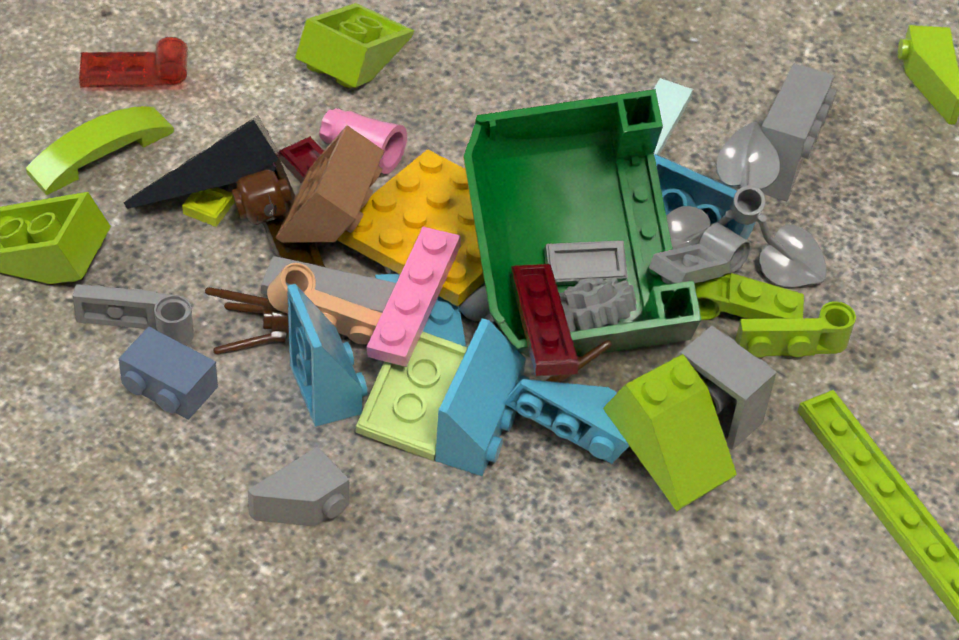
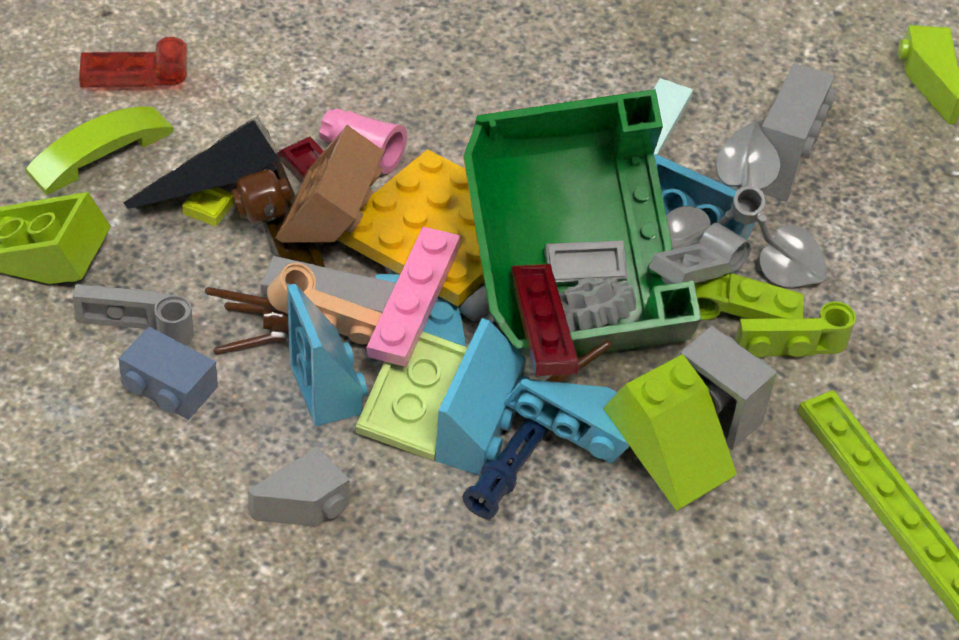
lime slope [295,3,414,88] -> none
none -> dark blue pin [462,418,550,519]

